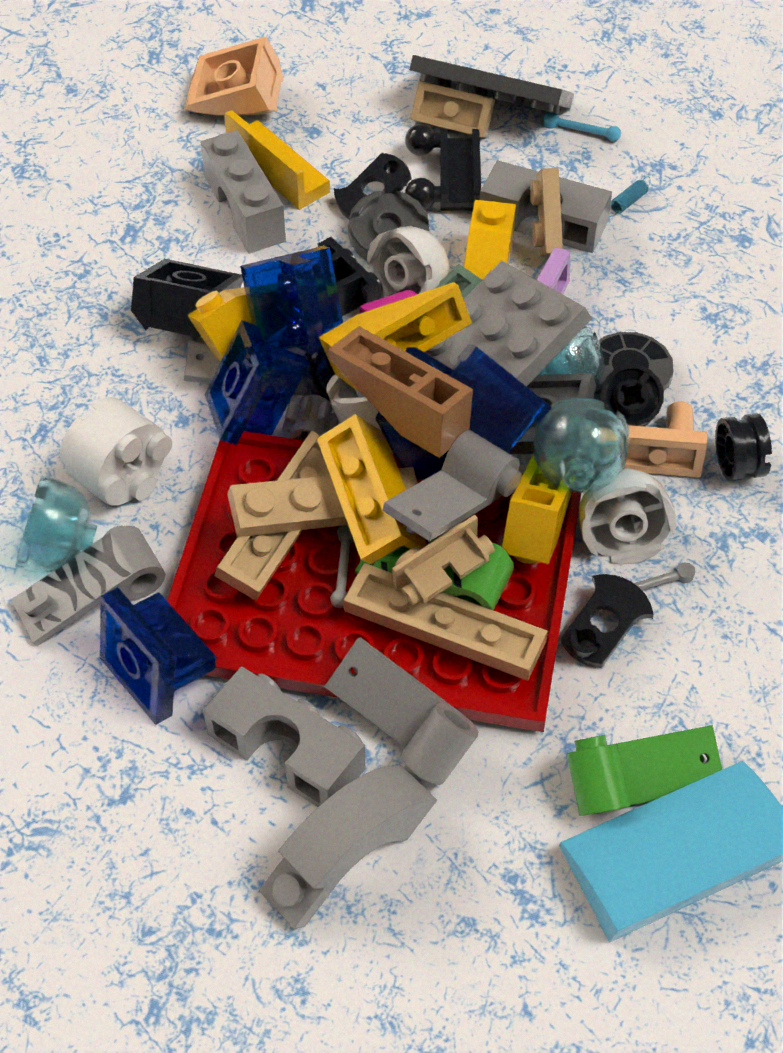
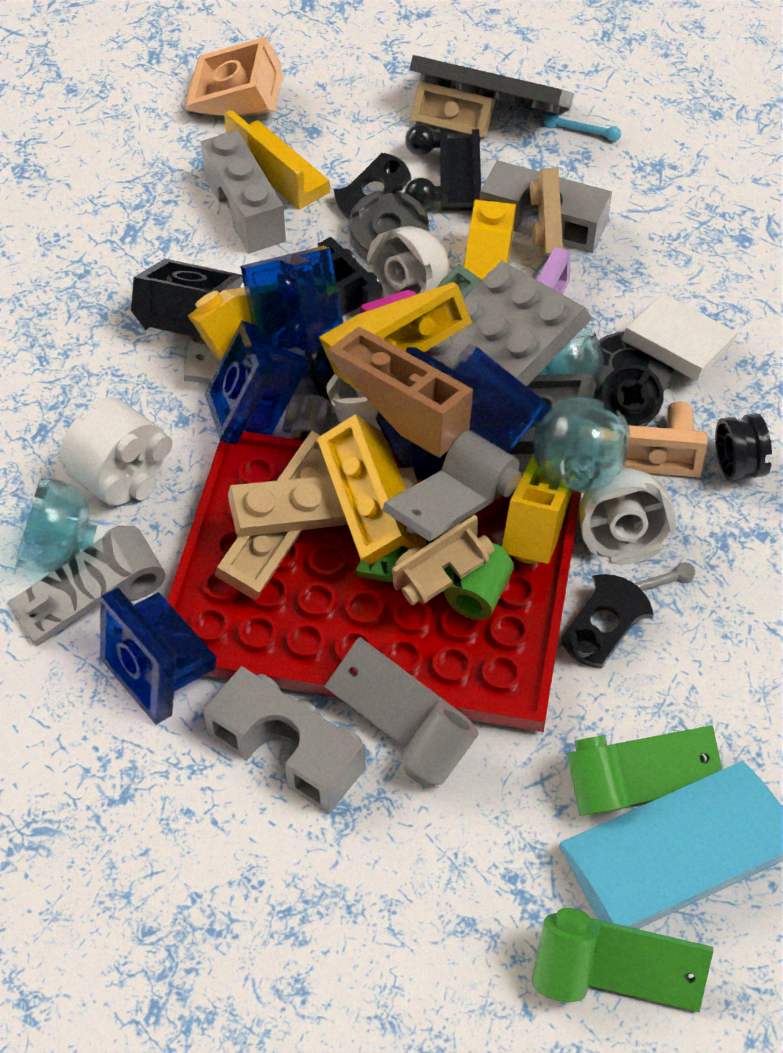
light grey arch [259,765,437,929] -> none
light grey hinge [330,525,354,609] -> none
tan plate [343,563,548,681] -> none
medium azure piece [609,176,651,217] -> none
none -> bright green door [532,908,713,1012]
none -> white tile [622,293,738,381]

